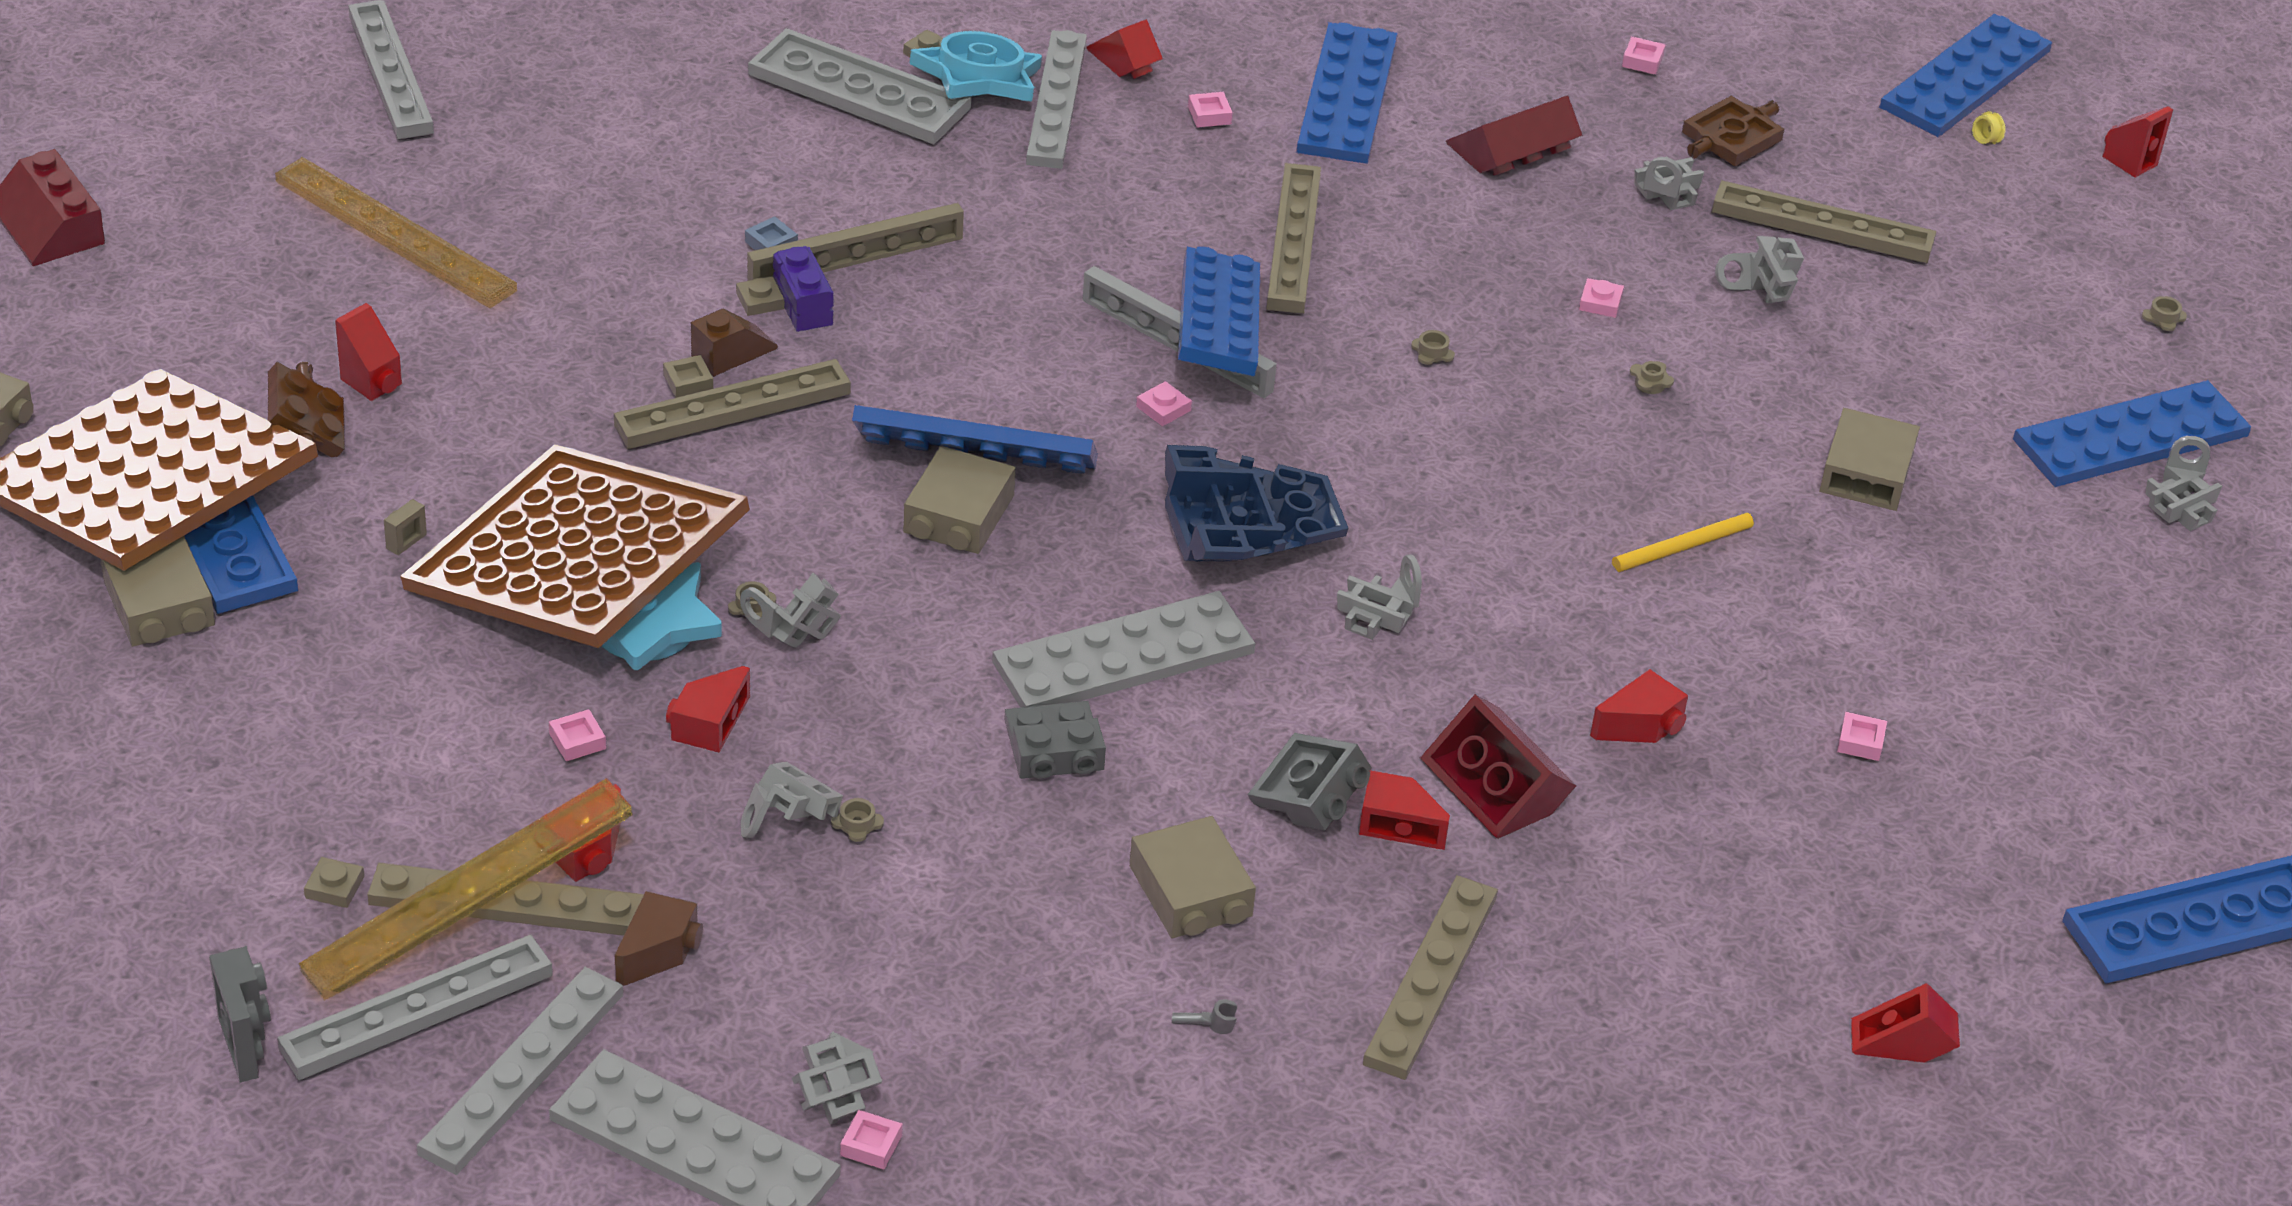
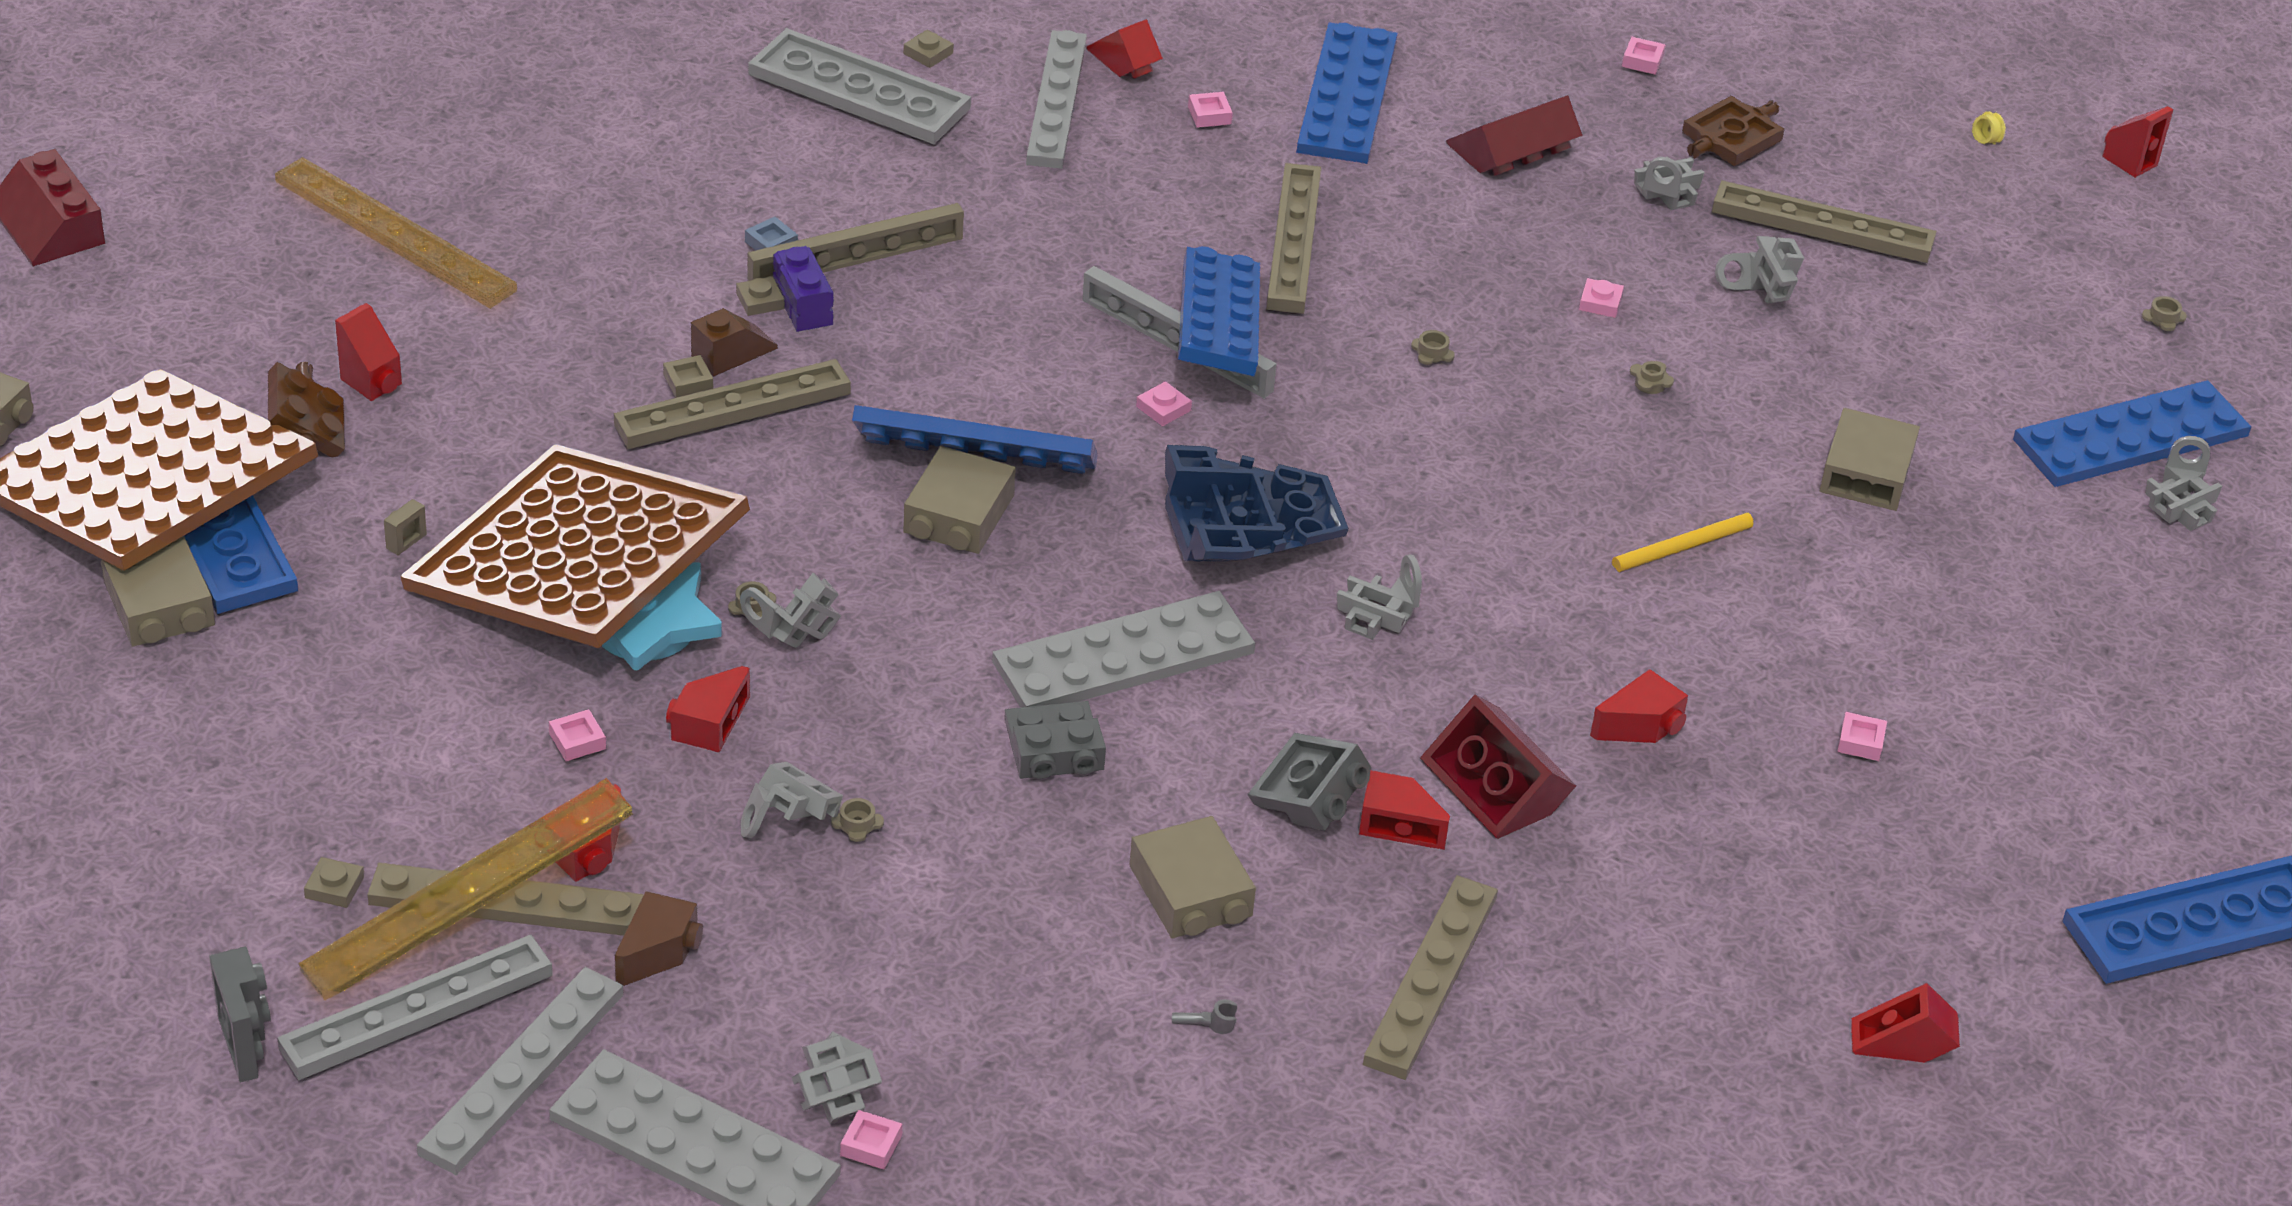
light grey plate [348,0,434,139] -> none
medium azure plate [909,31,1042,101] -> none
blue plate [1879,14,2052,137] -> none

